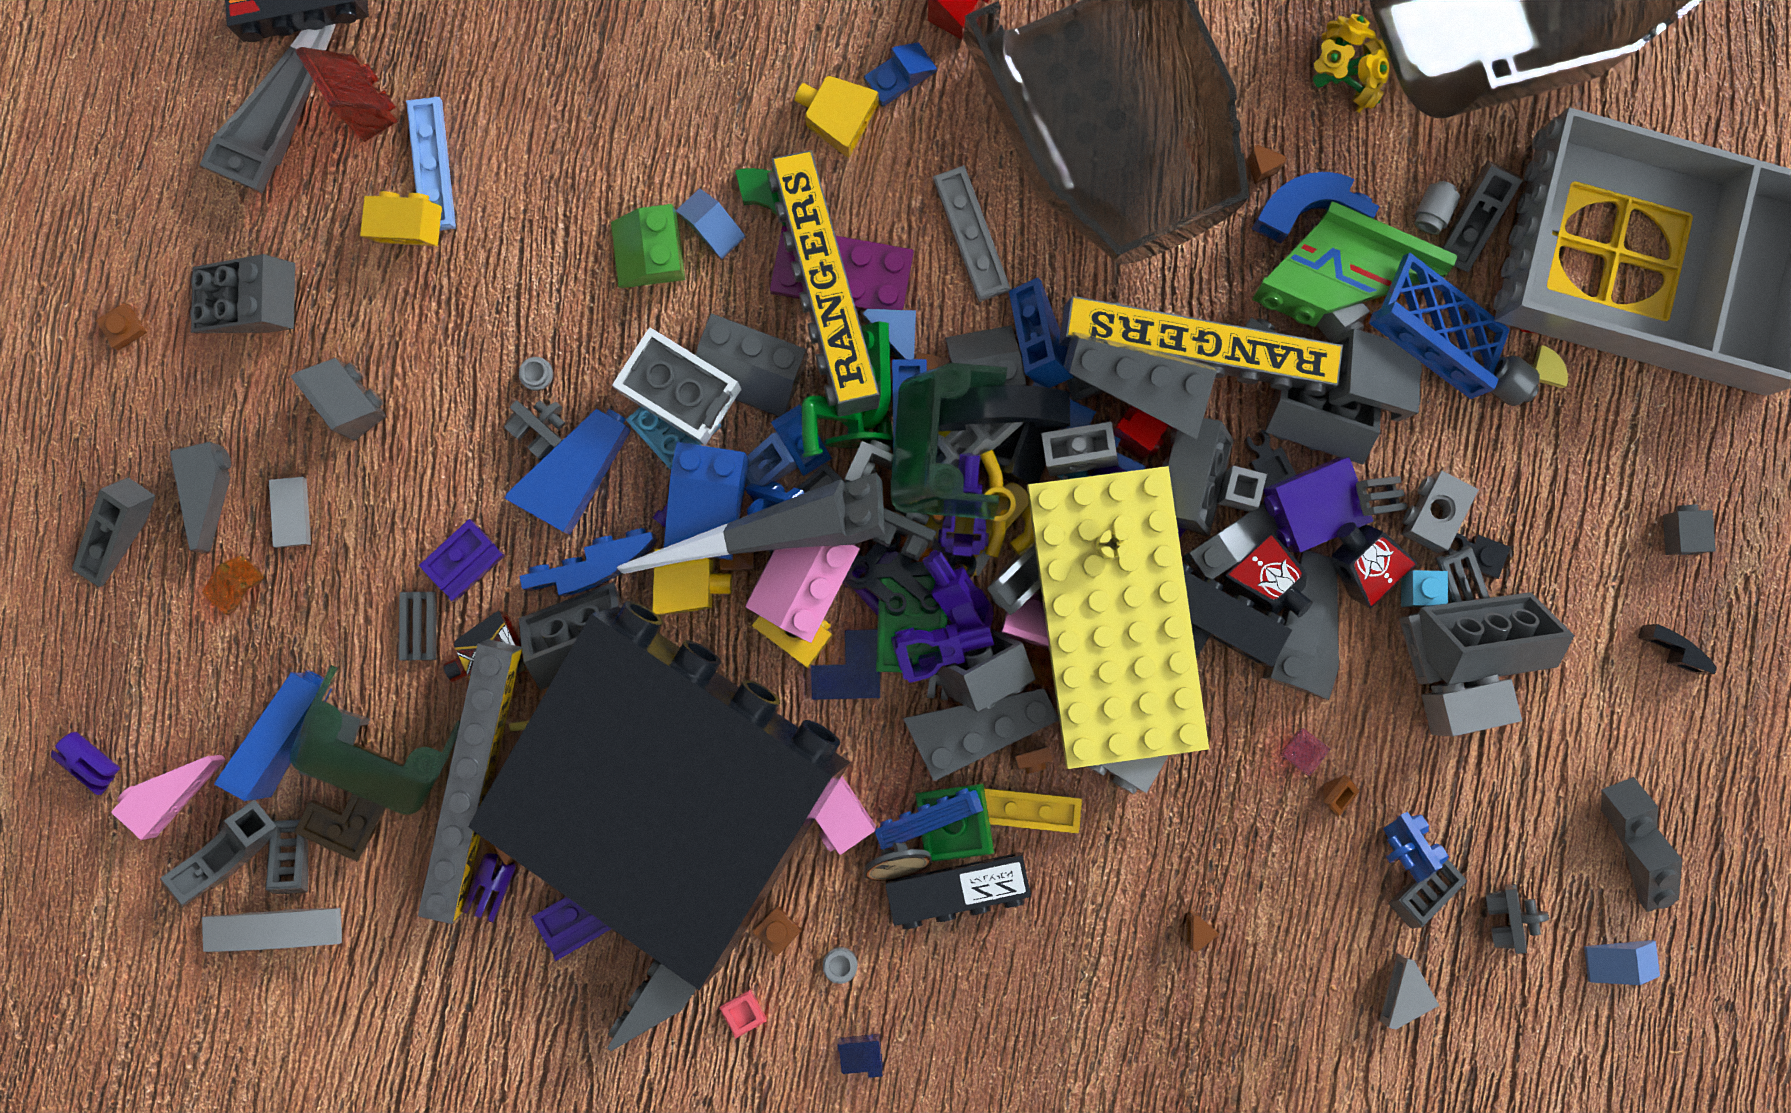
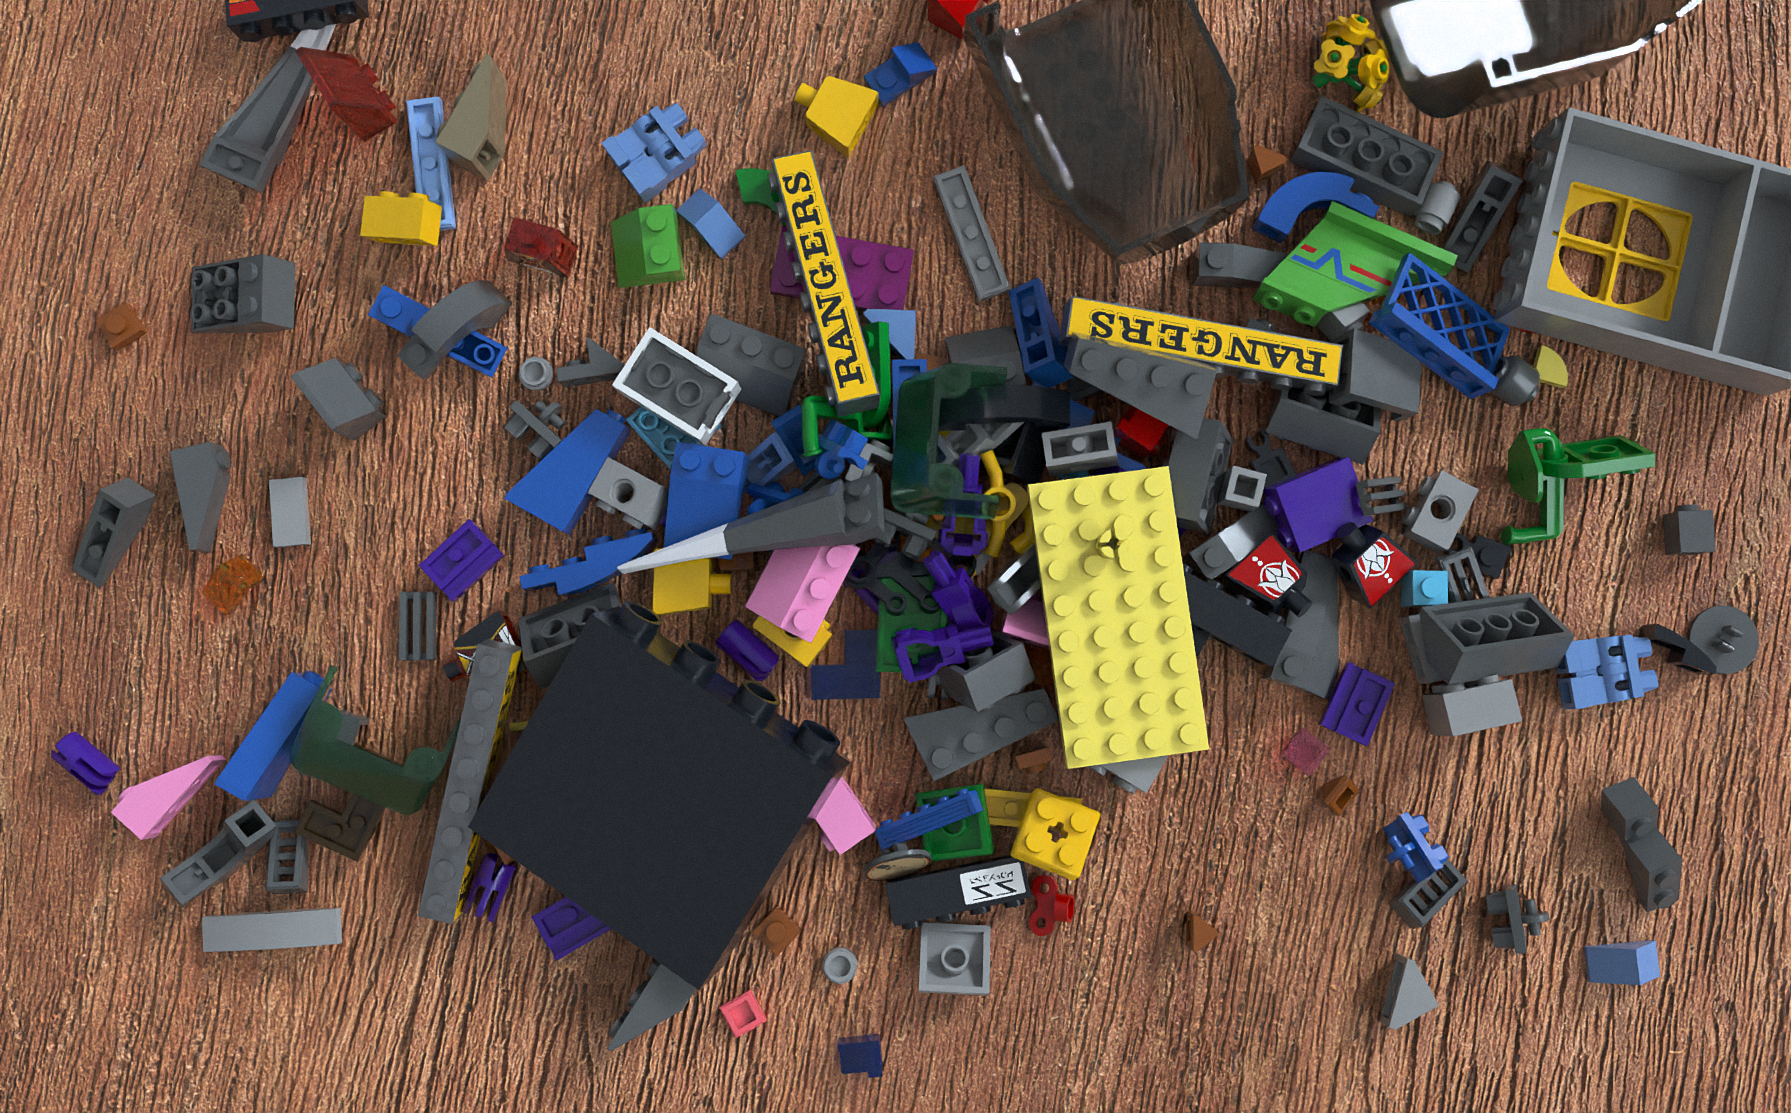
none -> blue slope [368,285,508,378]
none -> dark grey arch [397,280,513,379]
none -> dark tan slope [436,54,507,182]
none -> clear red torso [504,218,578,278]
none -> dark grey slope [556,337,625,388]
none -> light grey brick [588,457,669,530]
none -> medium blue hips [601,103,707,204]
none -> dark purple arm [715,619,779,681]
none -> blue hips [815,419,868,480]
none -> light grey slope [919,922,991,996]
none -> yellow brick [1010,788,1100,880]
none -> red piece [1029,875,1075,936]
none -> dark grey slope [1192,242,1289,288]
none -> dark grey slope [1290,96,1444,218]
none -> dark purple plate [1318,662,1395,746]
none -> green plate [1501,428,1655,546]
none -> medium blue hips [1555,634,1659,710]
none -> dark grey piece [1688,606,1759,674]

